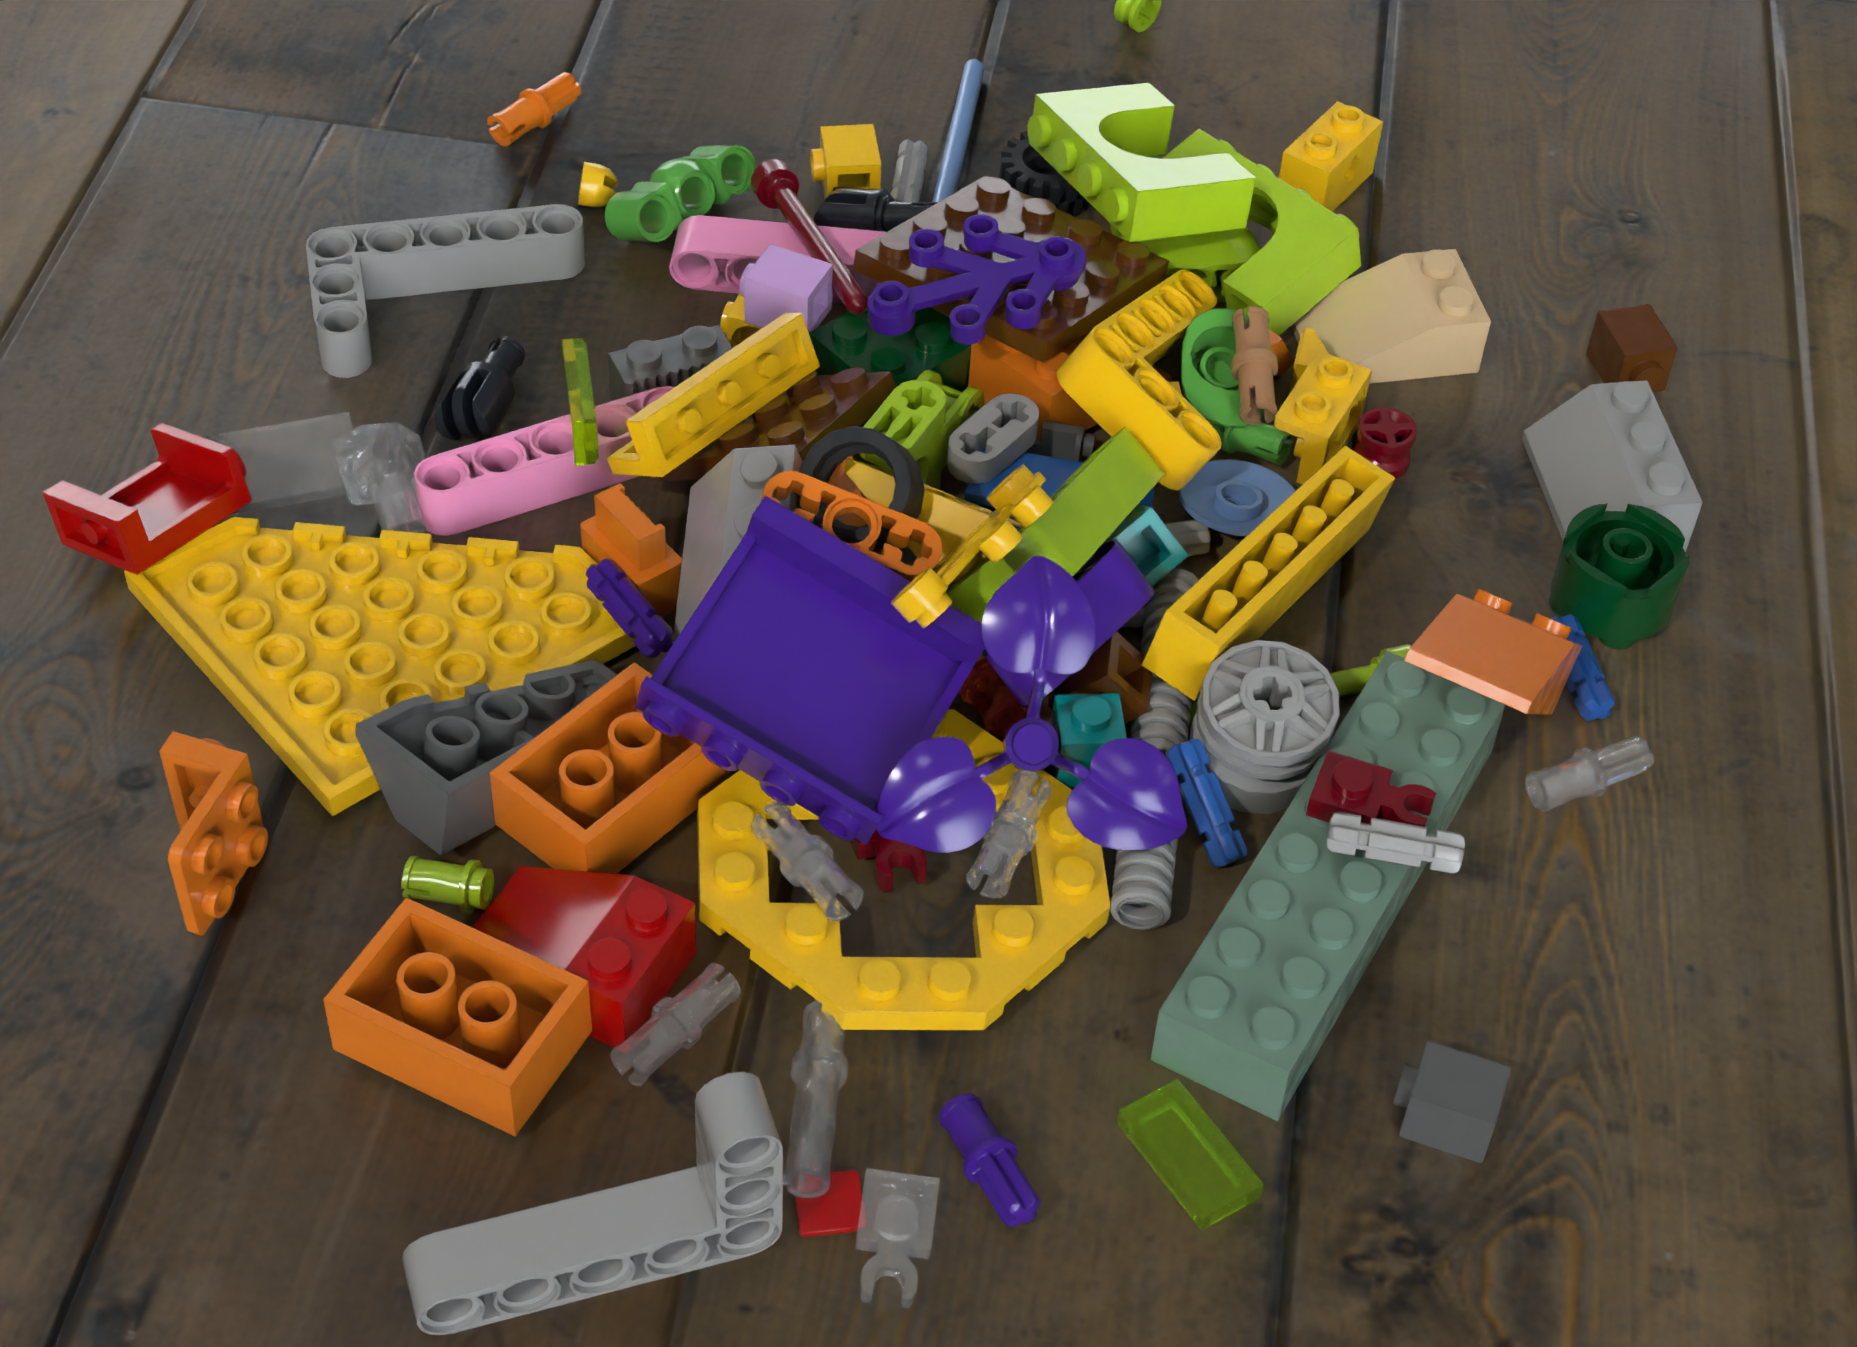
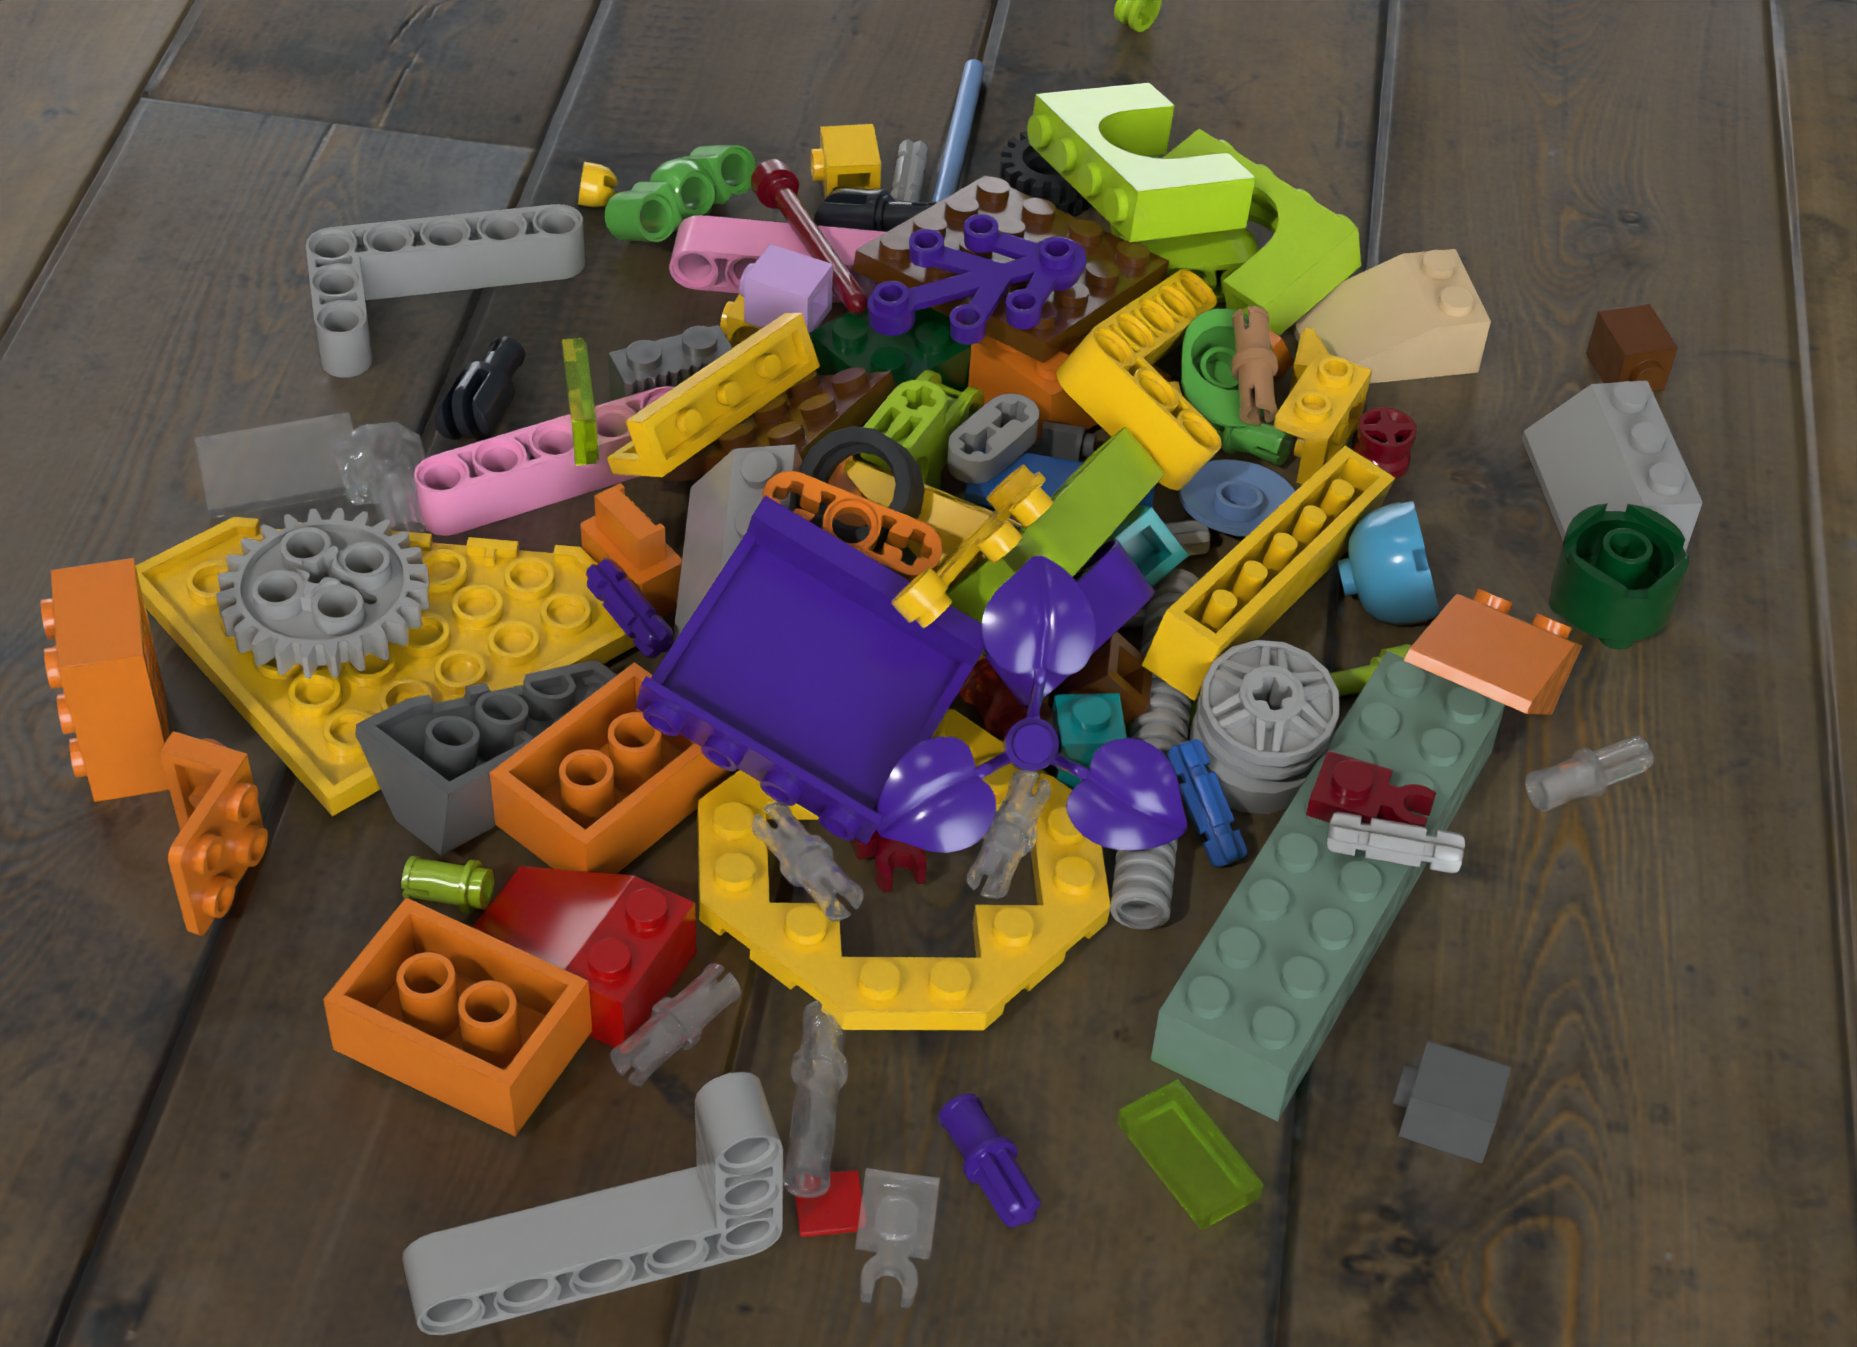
red panel [42,423,252,575] -> none
orange axle [487,72,582,147] -> none
yellow brick [1279,101,1383,212] -> none
blue axle [1551,614,1615,721] -> none
none -> orange brick [41,558,170,802]
none -> light grey gear [216,508,430,678]
none -> dark azure cylinder [1337,501,1439,626]

